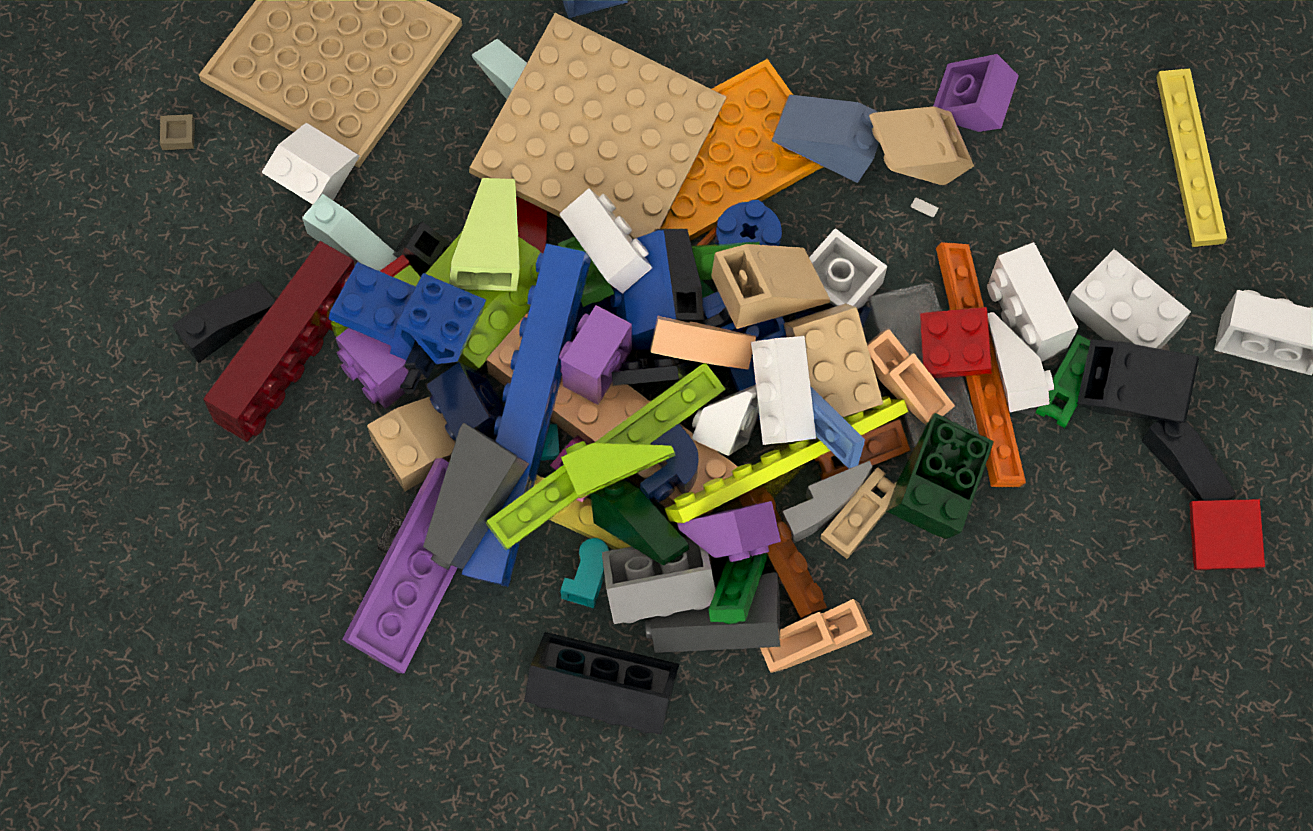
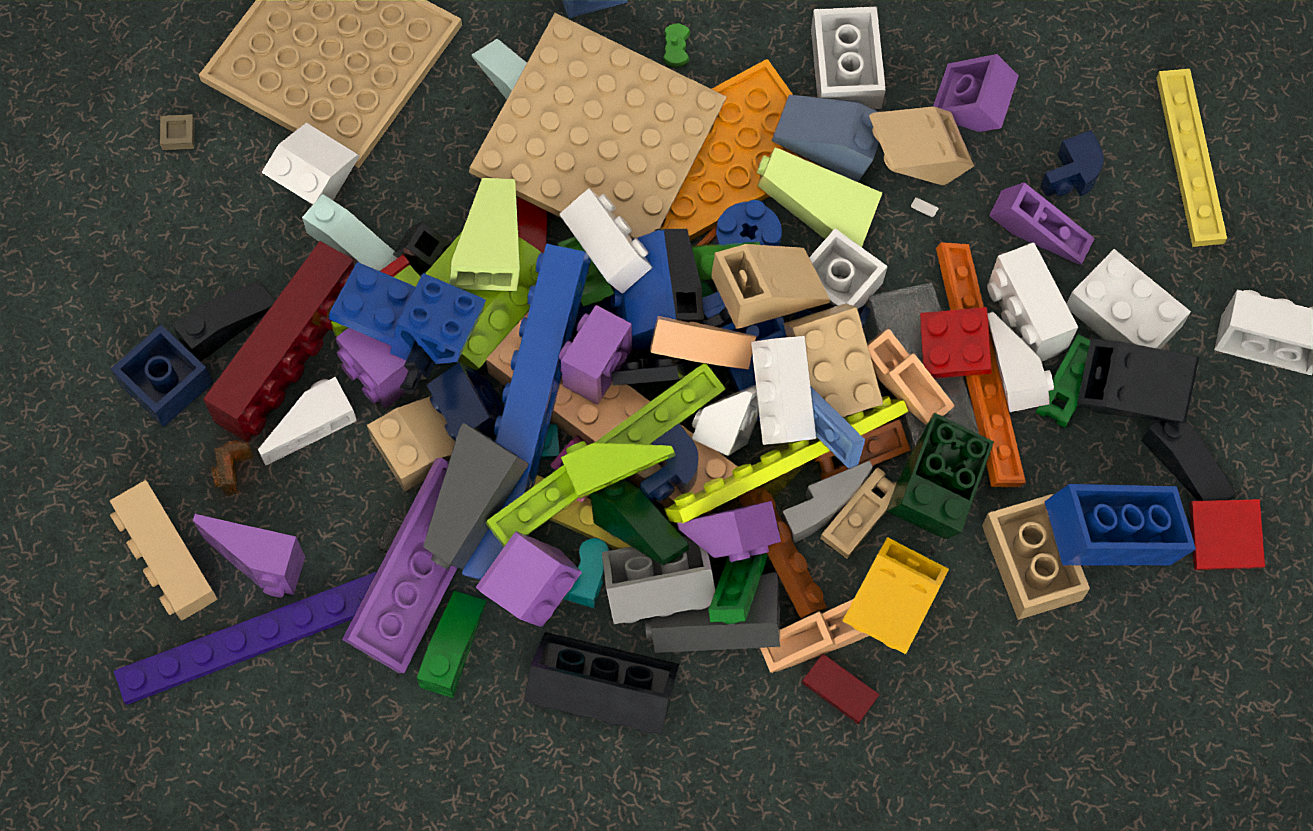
none -> tan brick [110,480,218,621]
none -> dark blue brick [111,325,213,427]
none -> dark purple plate [114,572,377,705]
none -> medium lavender slope [193,514,305,598]
none -> clear orange bracket [212,440,254,496]
none -> white slope [258,377,357,465]
none -> green slope [417,591,487,698]
none -> medium lavender slope [476,531,582,627]
none -> bright green piece [663,23,691,68]
none -> yellowish green slope [756,147,882,247]
none -> dark red tile [802,654,879,725]
none -> white brick [811,7,886,109]
none -> yellow slope [843,537,949,654]
none -> tan brick [982,494,1090,620]
none -> medium lavender slope [989,182,1094,265]
none -> dark blue brick [1040,130,1104,197]
none -> blue brick [1044,484,1196,565]

